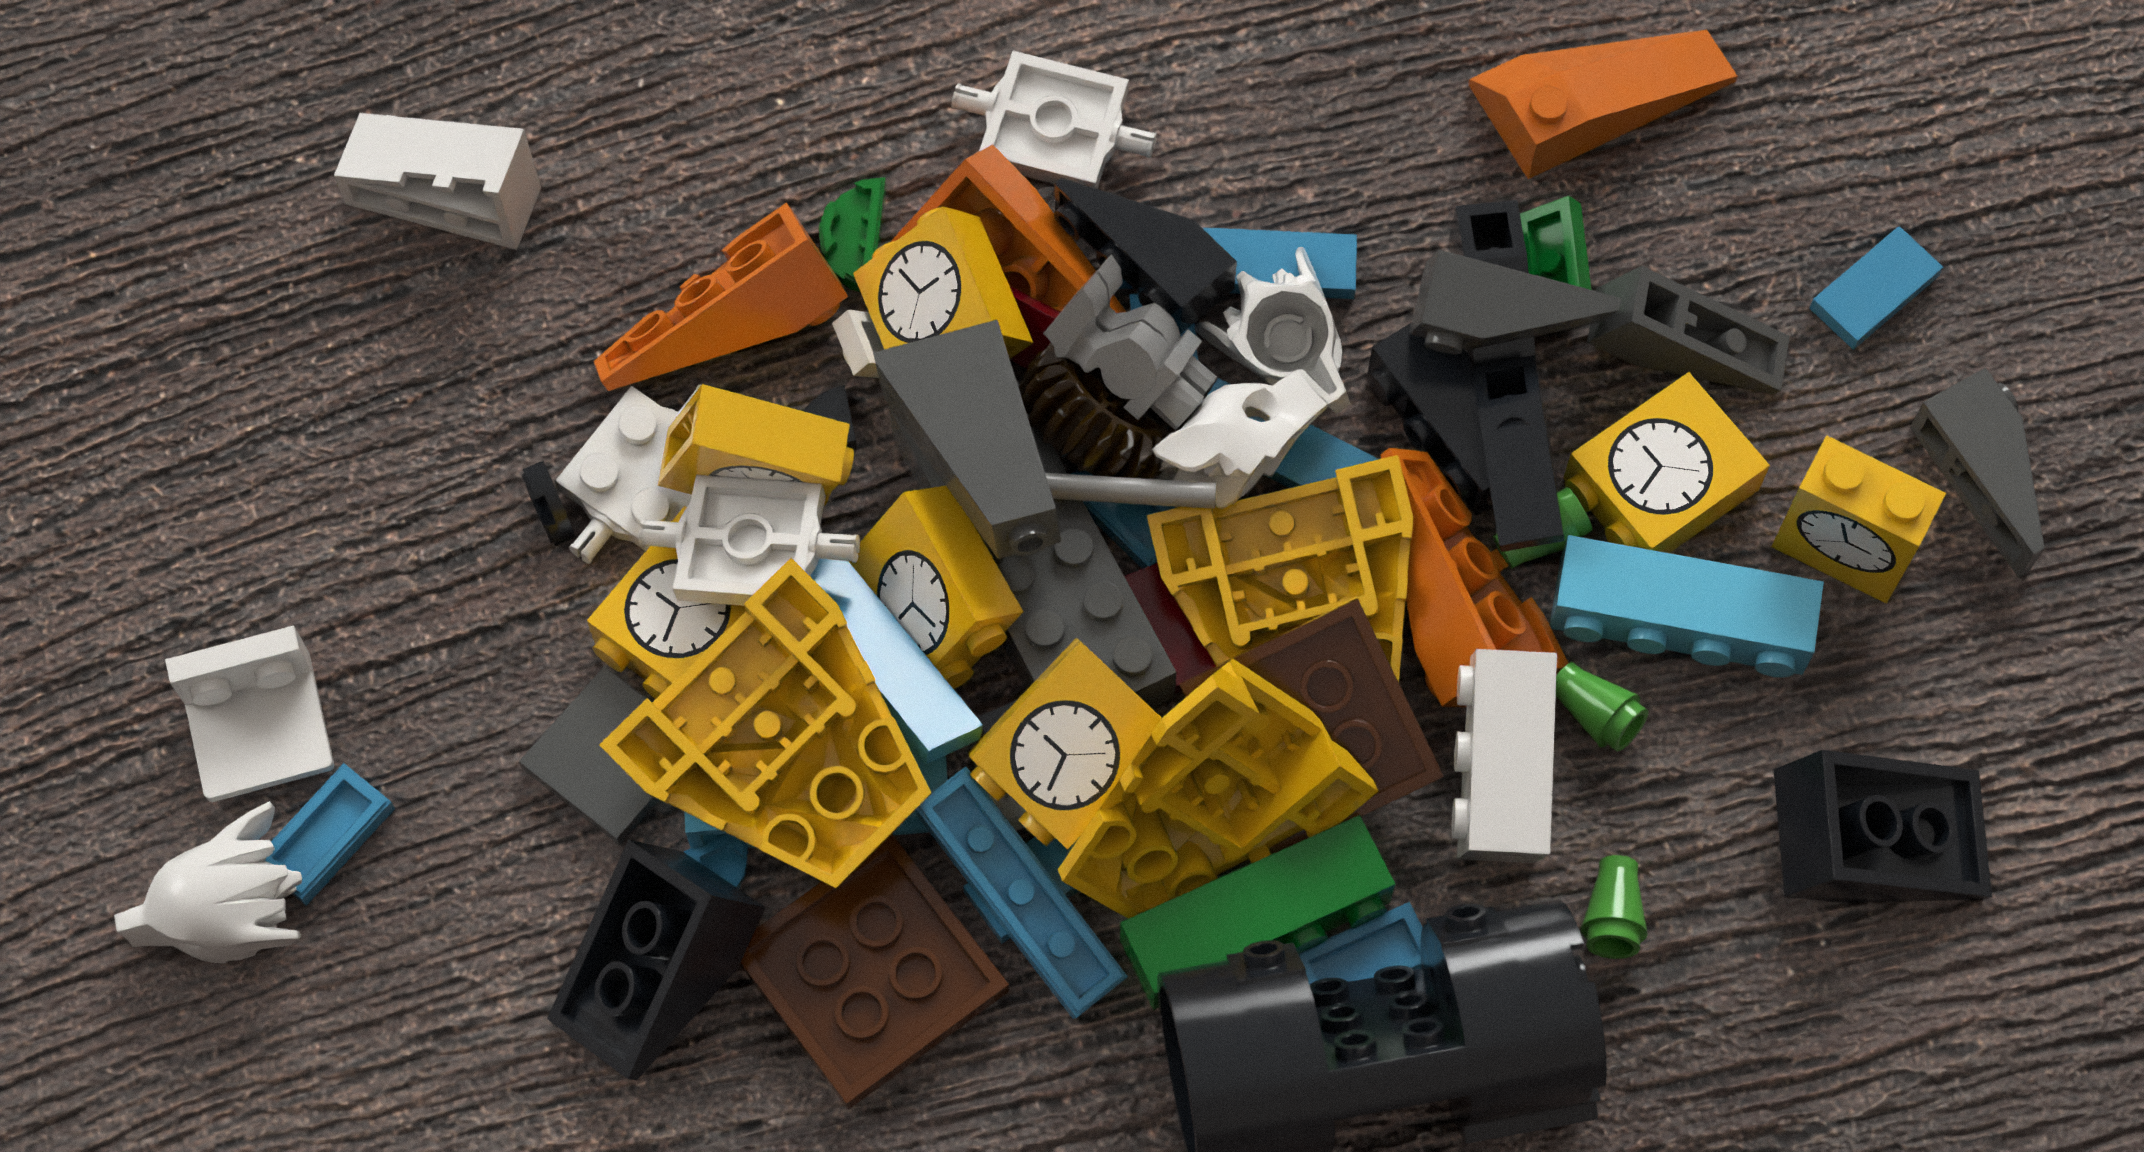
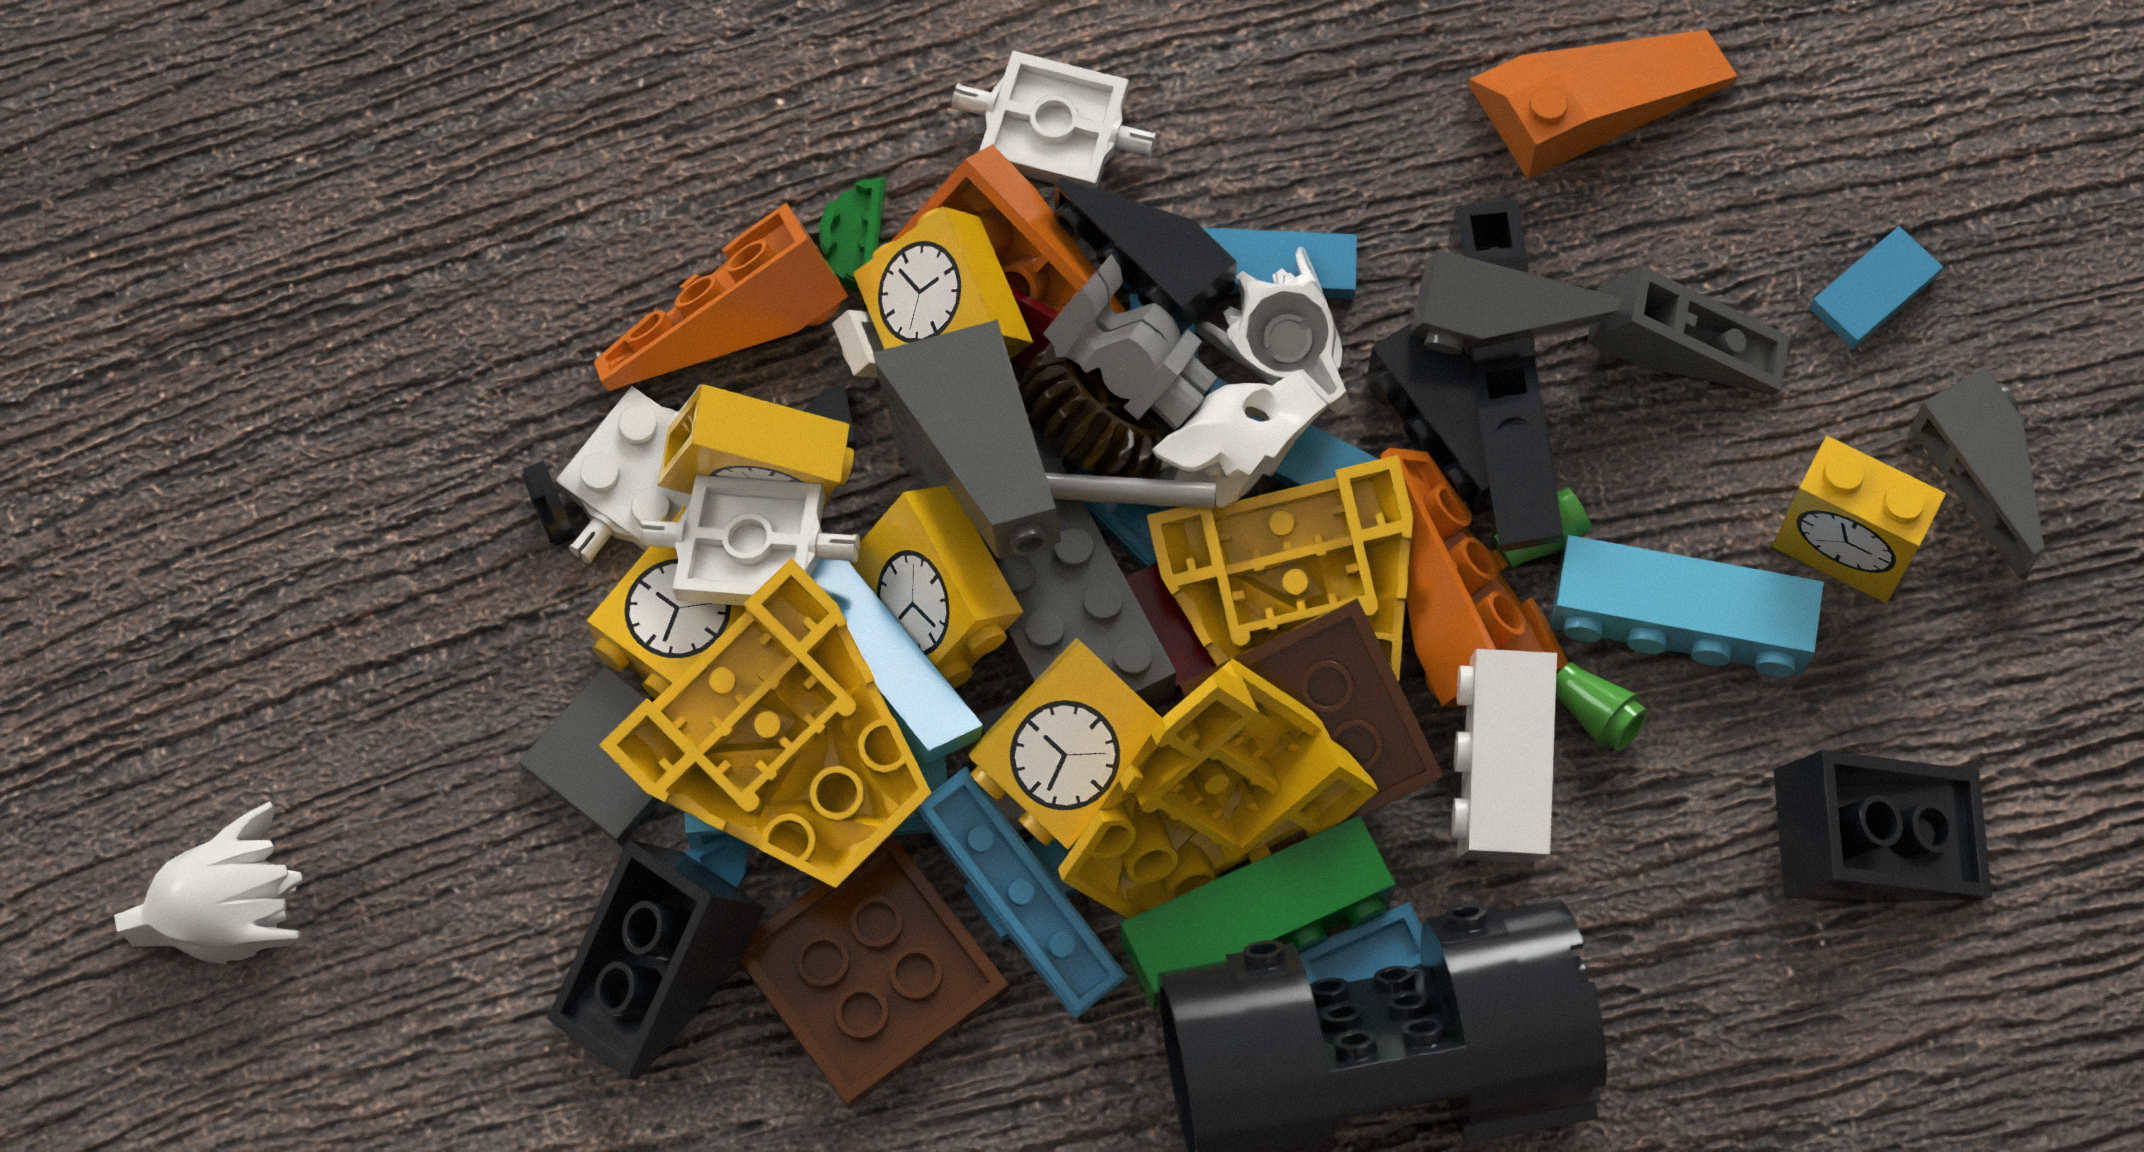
white bracket [165,625,334,802] -> none
dark azure tile [265,763,395,906] -> none
white wedge [334,113,541,250] -> none
green plate [1520,195,1591,290] -> none
yellow brick [1563,372,1770,553] -> none
bright green cone [1581,855,1648,959] -> none

